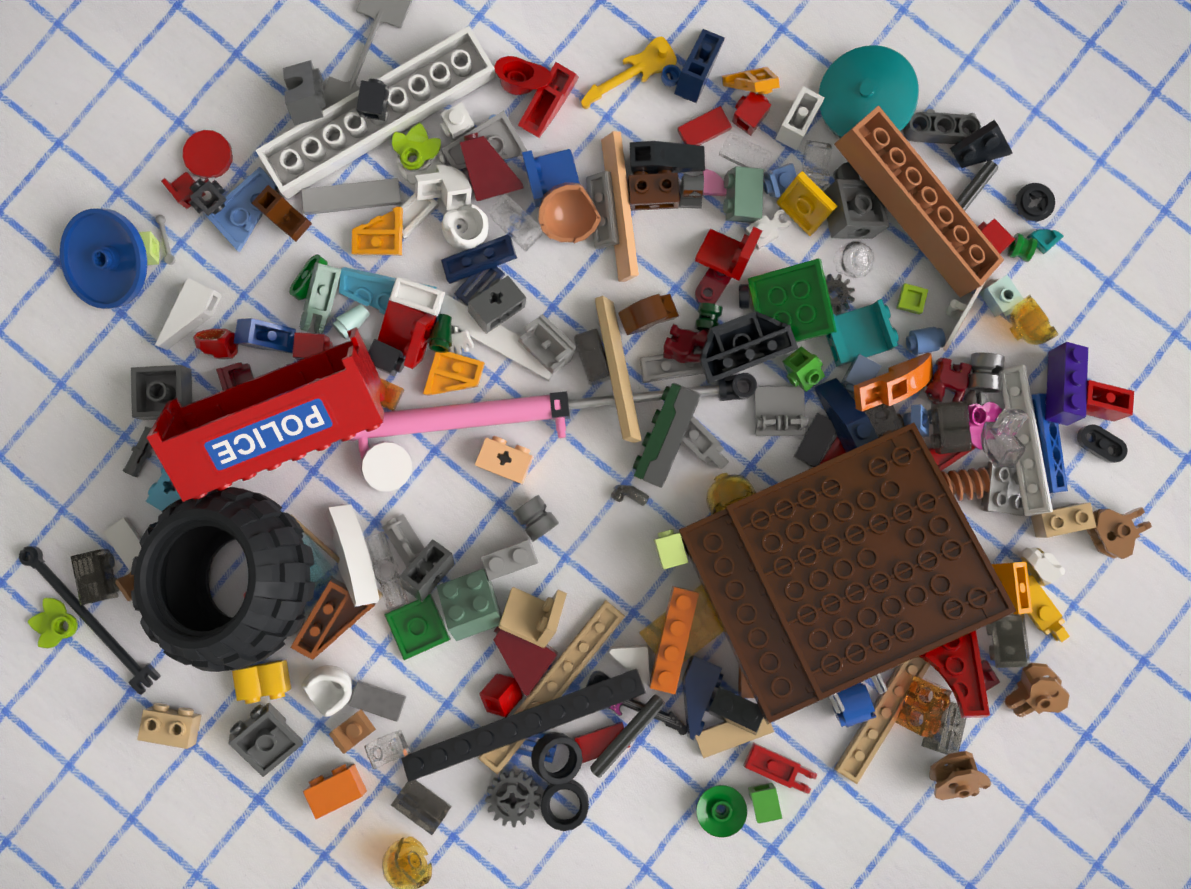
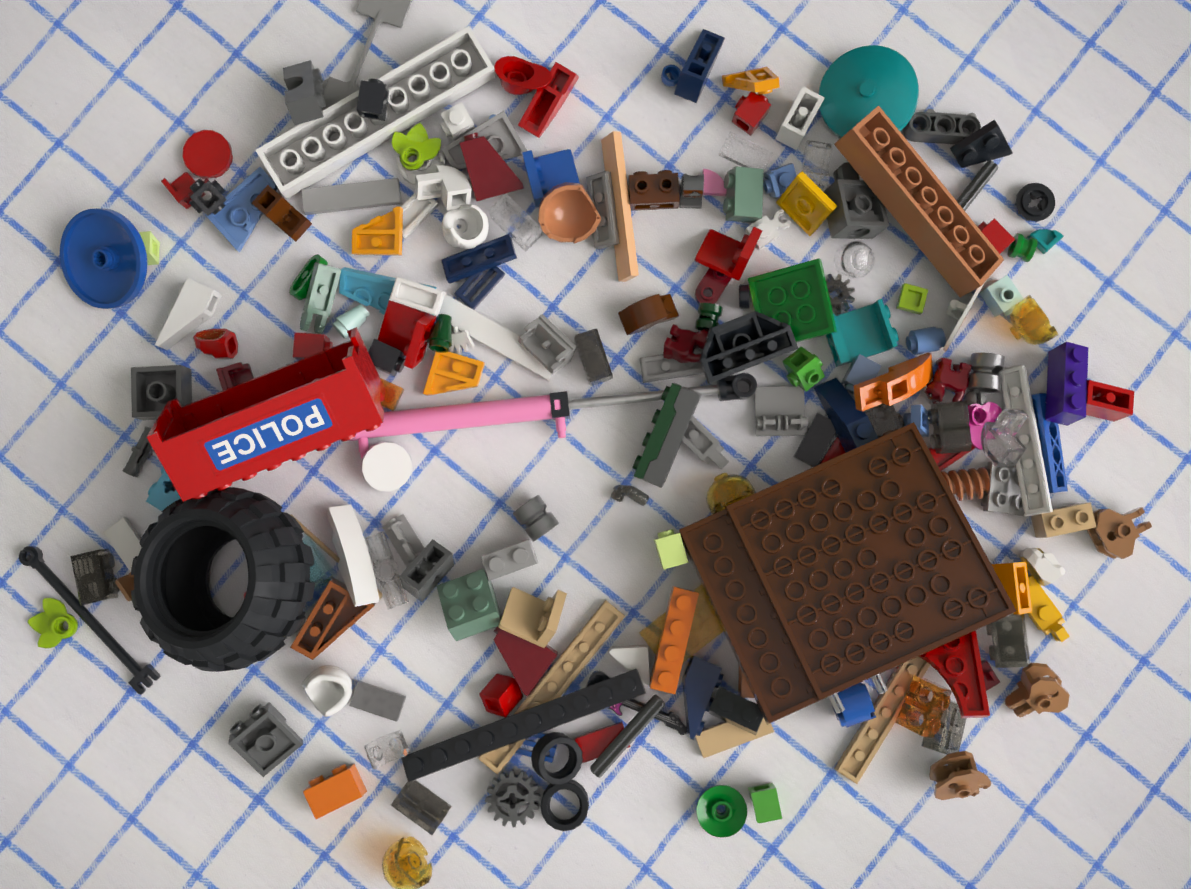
tan brick [137,703,202,749] -> none
light grey hinge [156,215,175,265] -> none
yellow brick [232,659,291,704] -> none
blue slope [234,318,296,353] -> none
medium nougat bracket [329,709,376,754] -> none
green tile [384,594,451,660] -> none
dark grey brick [468,276,526,334] -> none
light nougat brick [475,435,534,485] -> none
yellow piece [581,36,677,109] -> none
tan tile [595,296,642,443] -> none
black slope [630,141,705,175] -> none
red tile [677,106,732,146] -> none
red hinge [743,742,817,794] -> none
black plate [1077,424,1128,463] -> none

